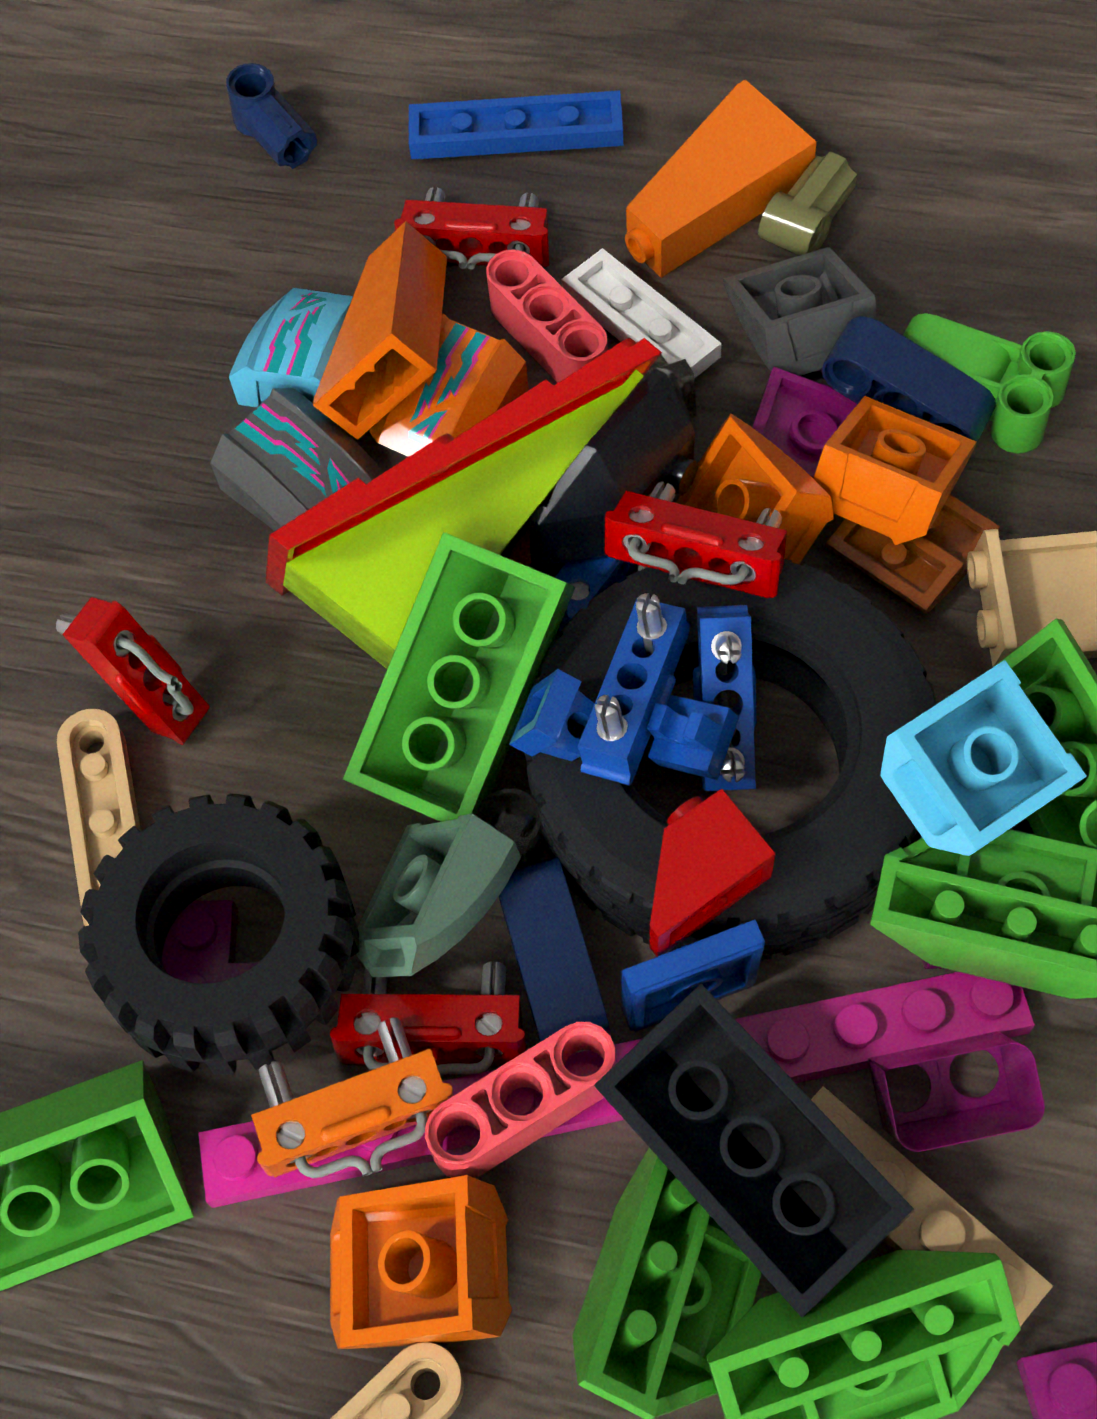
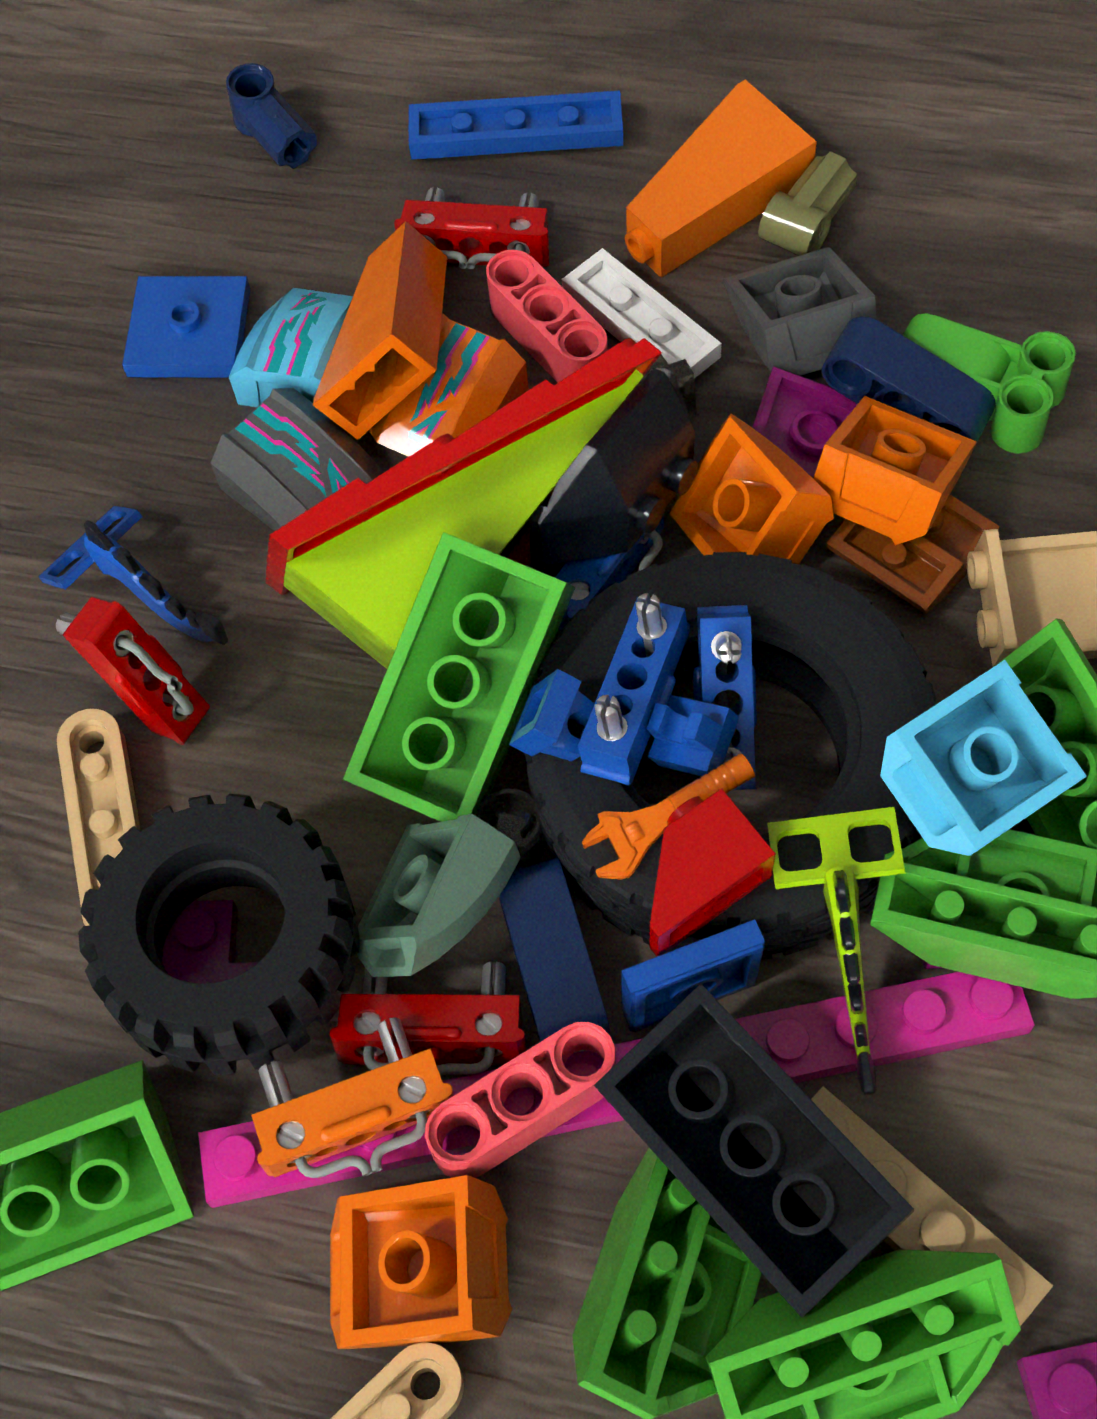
red piece [604,482,787,598] -> none
magenta piece [868,1031,1045,1152] -> none
none -> blue piece [38,506,228,645]
none -> blue plate [122,276,251,378]
none -> orange piece [582,753,755,880]
none -> lime piece [767,807,905,1095]

